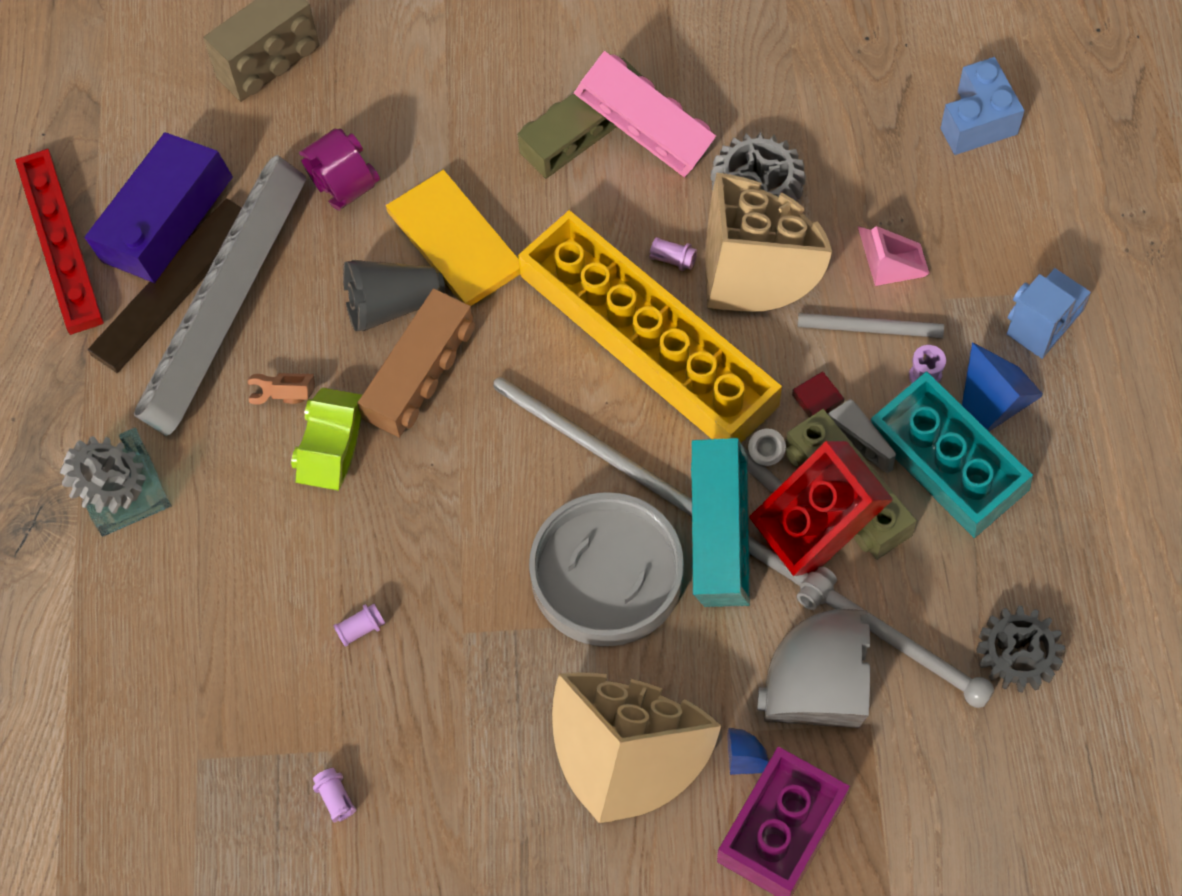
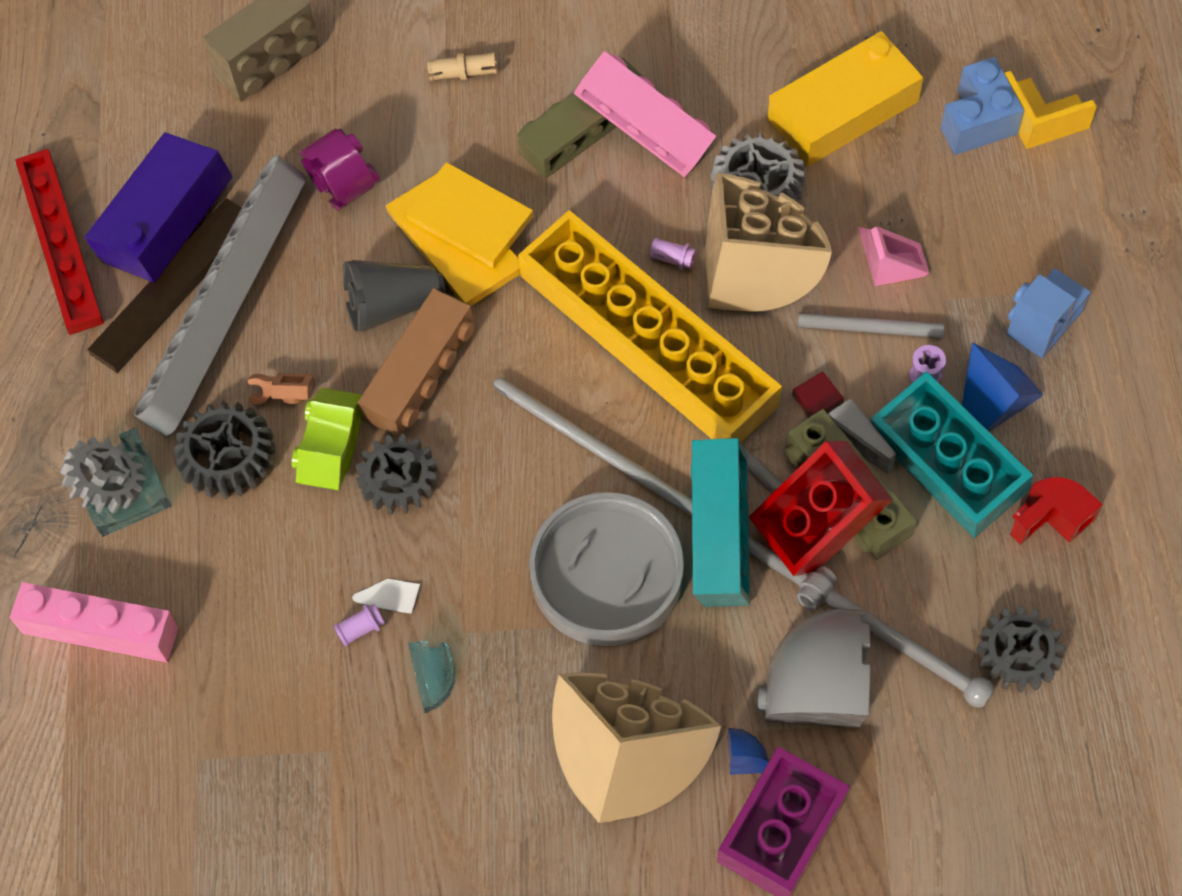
lavender pin [313,768,356,823] -> none
white plate [748,428,786,466] -> none
none -> bright pink brick [9,582,179,663]
none -> dark grey gear [173,401,275,500]
none -> white sticker [352,579,420,614]
none -> dark grey gear [356,434,438,514]
none -> yellow tile [405,162,534,268]
none -> clear light blue brick [408,641,455,713]
none -> tan pin [427,52,498,82]
none -> yellow brick [768,31,923,167]
none -> yellow panel [1004,71,1097,149]
none -> red brick [1010,477,1103,545]

